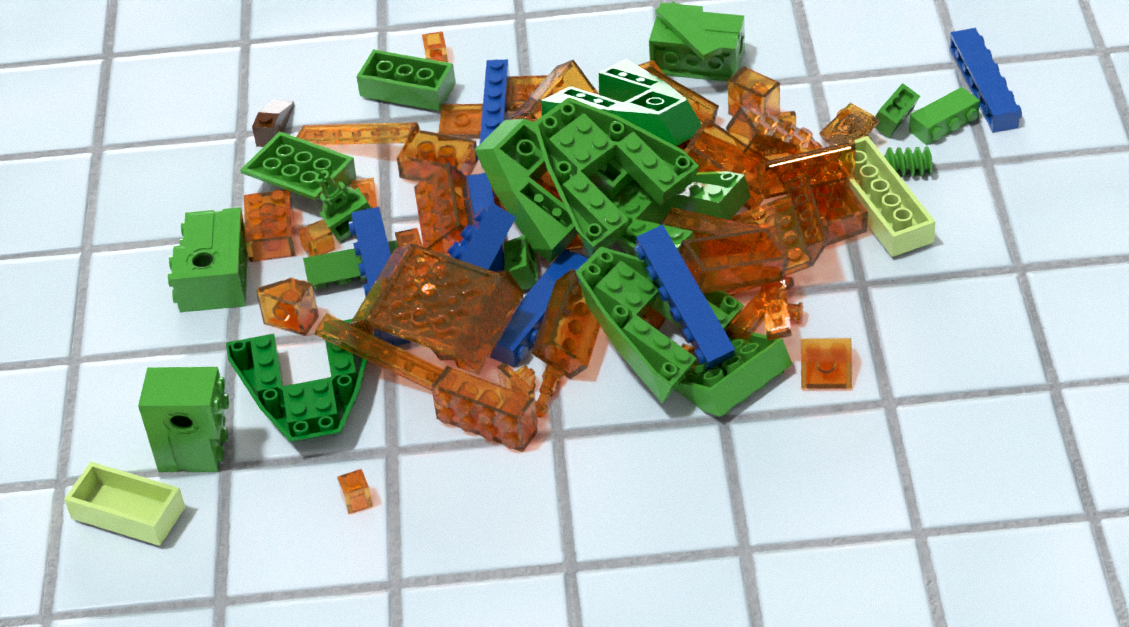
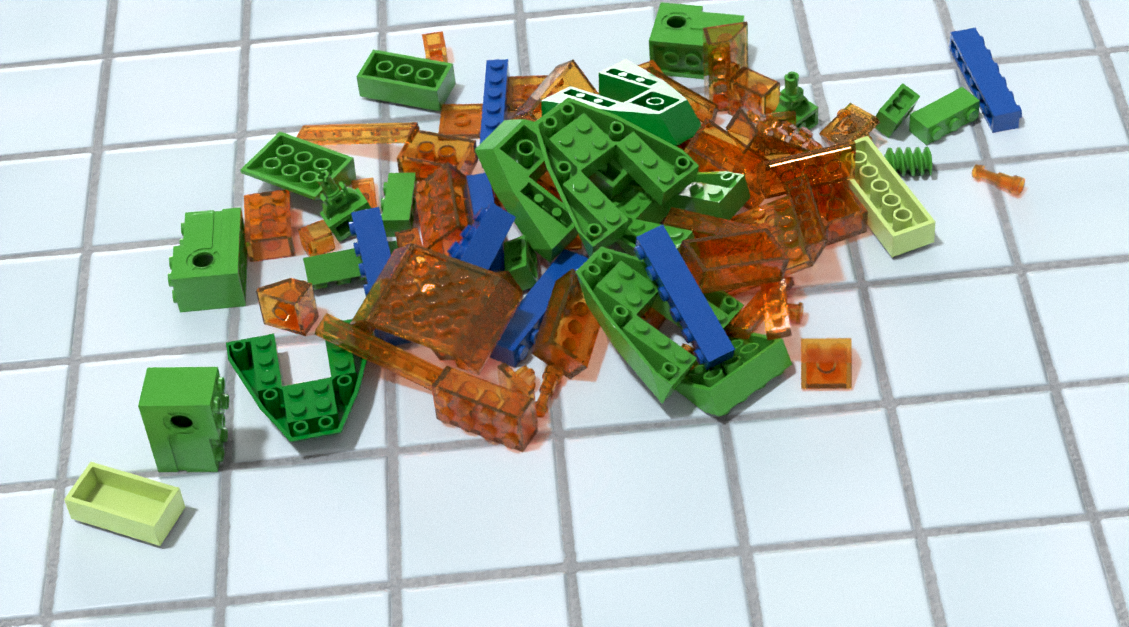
reddish brown slope [252,100,294,147] -> none
clear orange brick [337,469,373,515] -> none
bright green tile [655,1,722,61] -> none
none -> bright green brick [381,172,418,237]
none -> clear orange slope [703,21,748,113]
none -> bright green brick [767,71,818,142]
none -> clear orange piece [971,164,1025,195]

